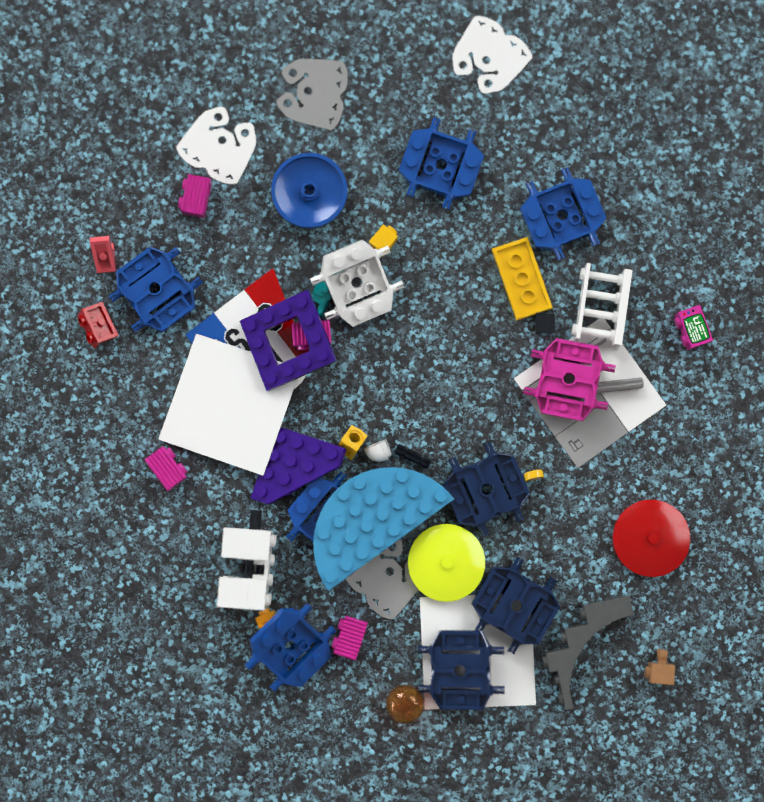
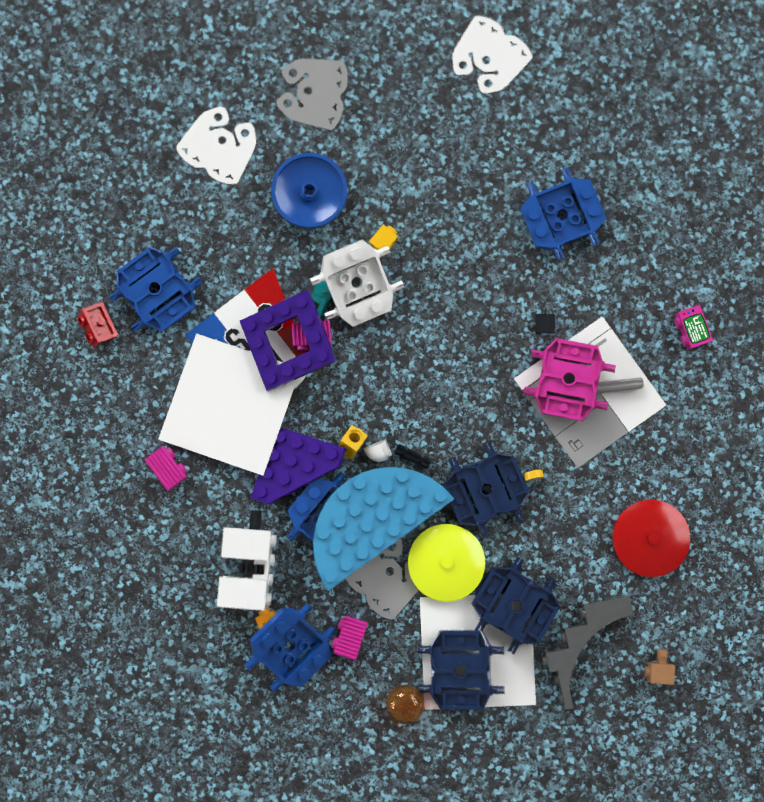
coral slope [90,236,116,273] -> none
dark pink brick [178,174,212,218] -> none
blue piece [399,117,484,210] -> none
yellow tile [492,237,553,321] -> none
white fence [571,263,632,348] -> none

